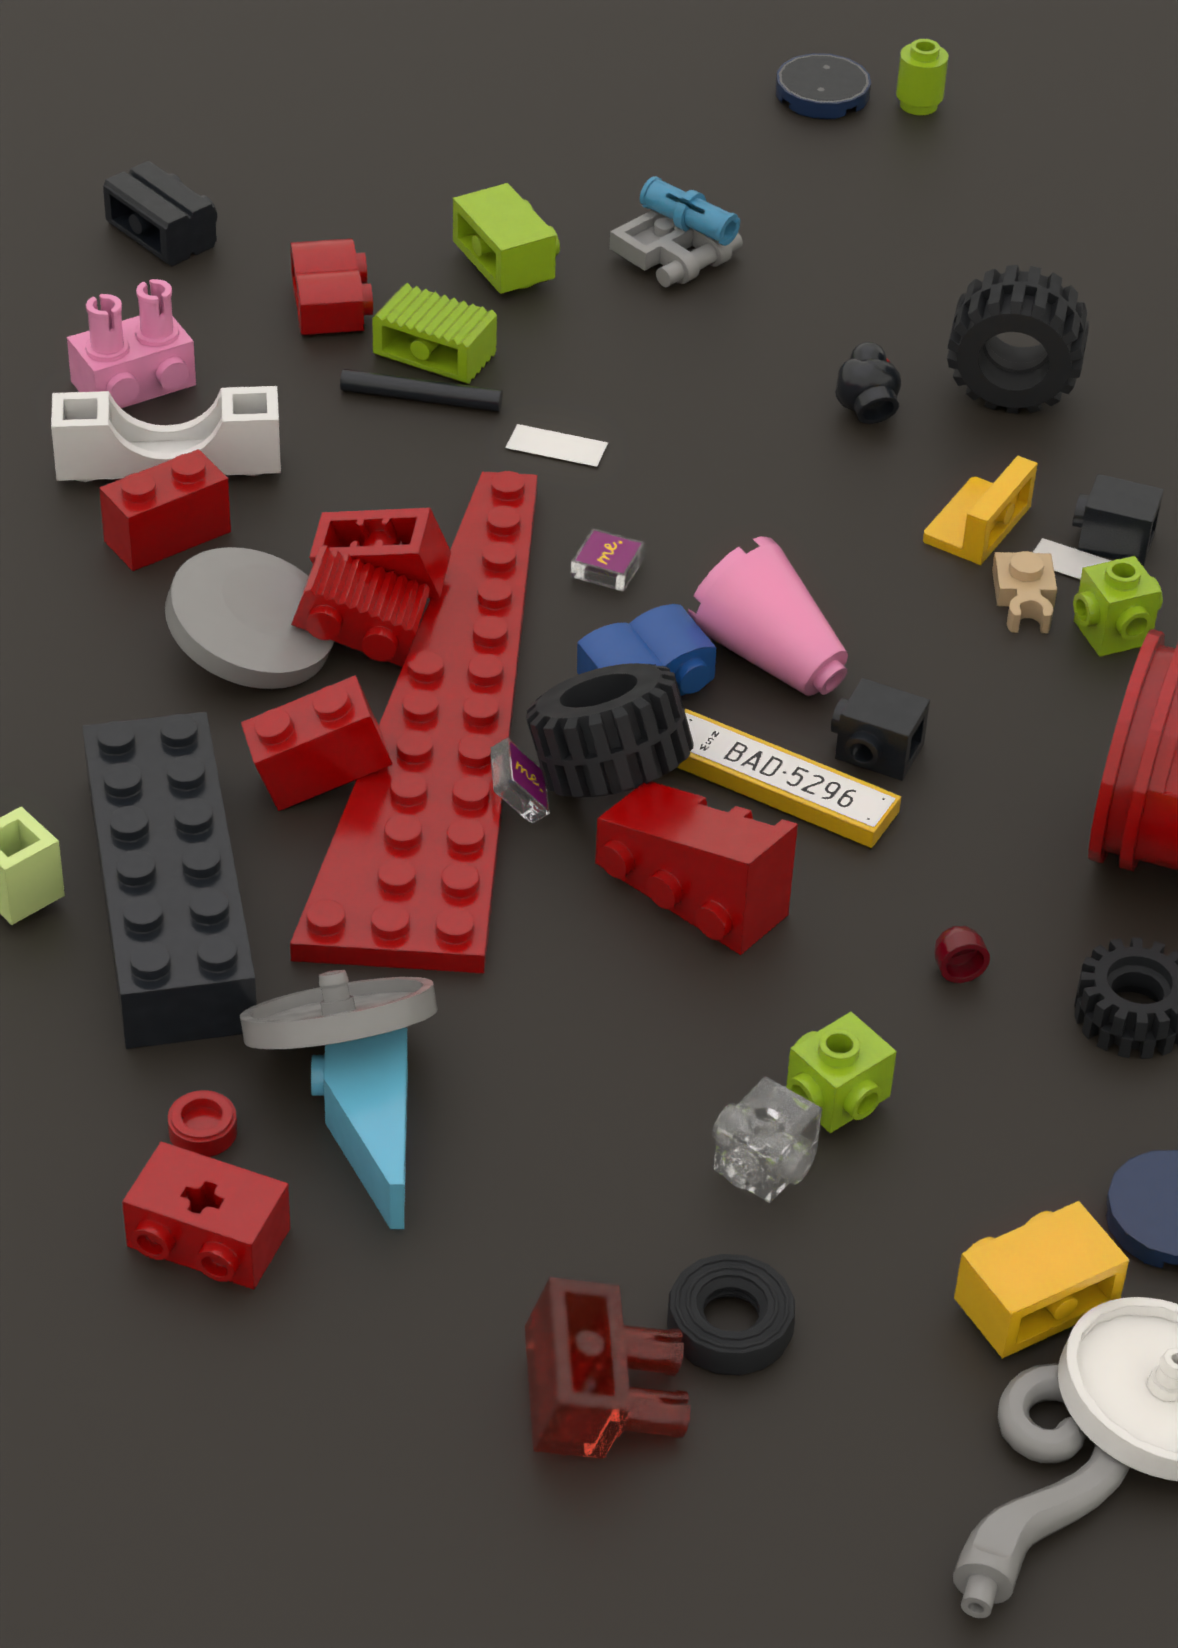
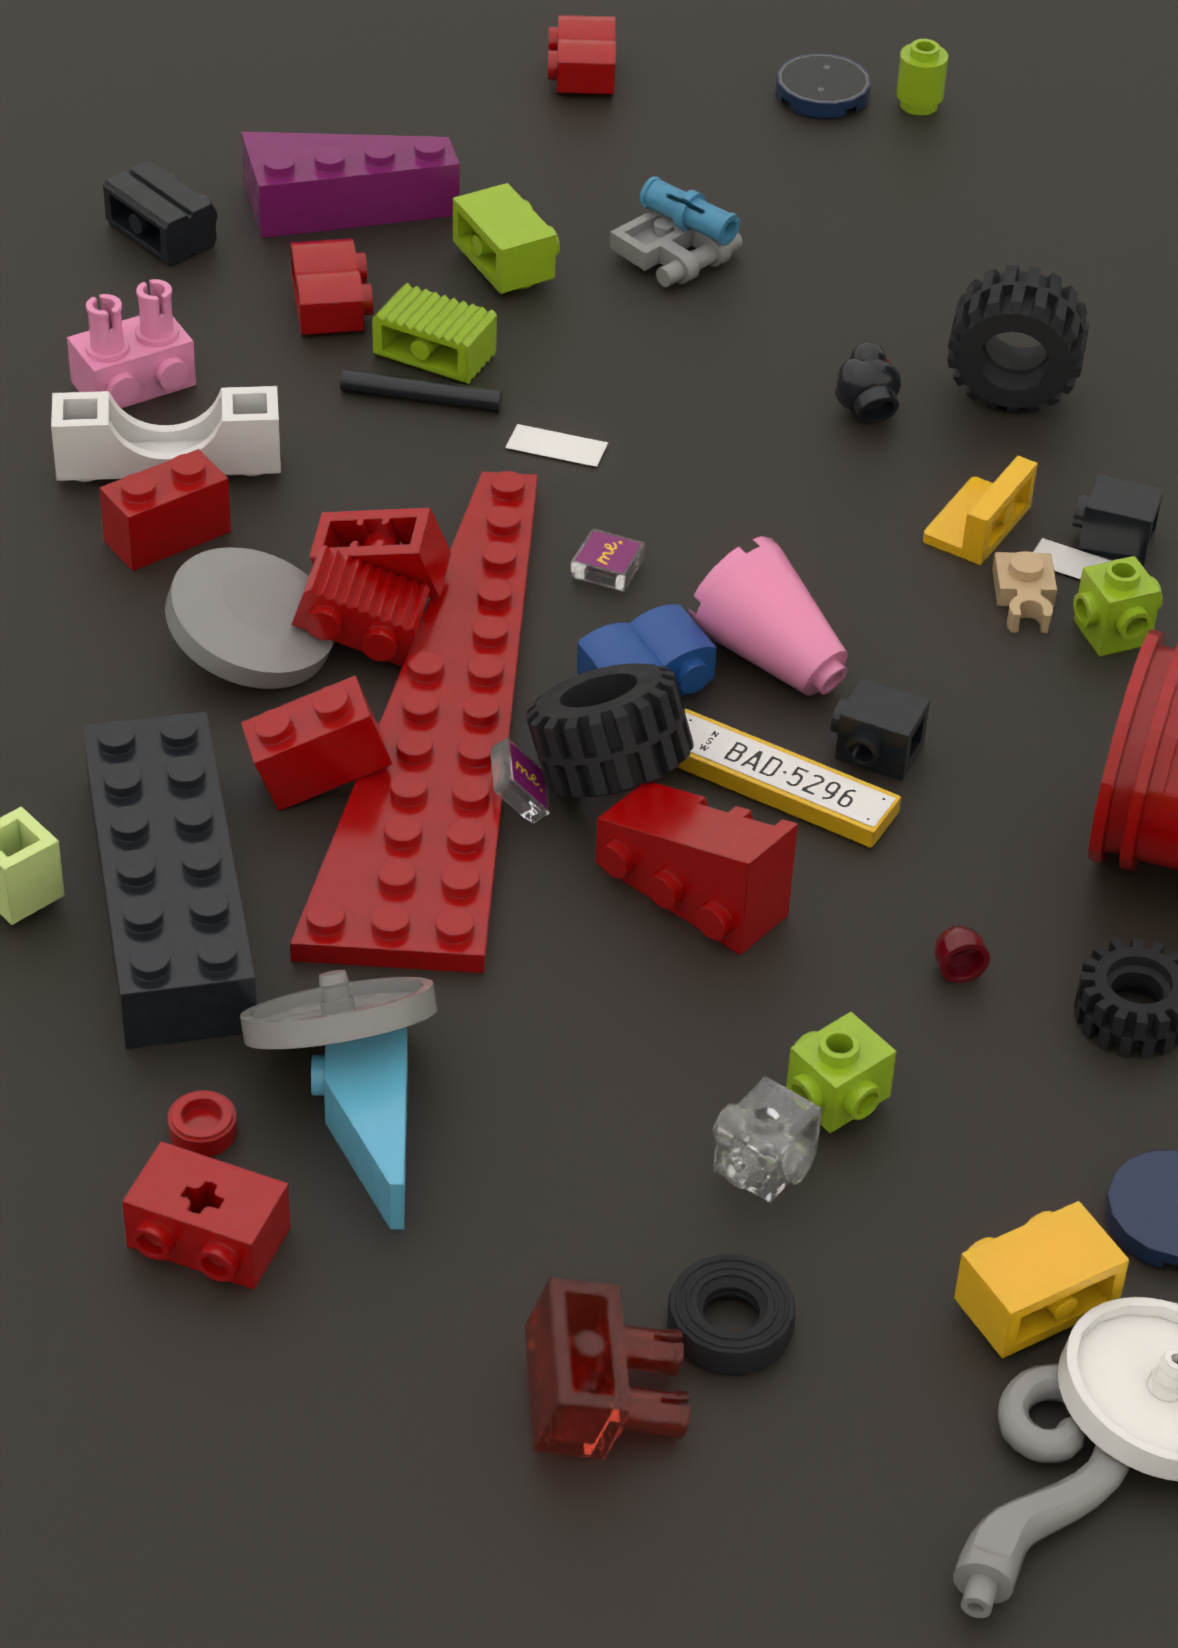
none -> magenta wedge [241,132,460,238]
none -> red brick [548,15,616,94]

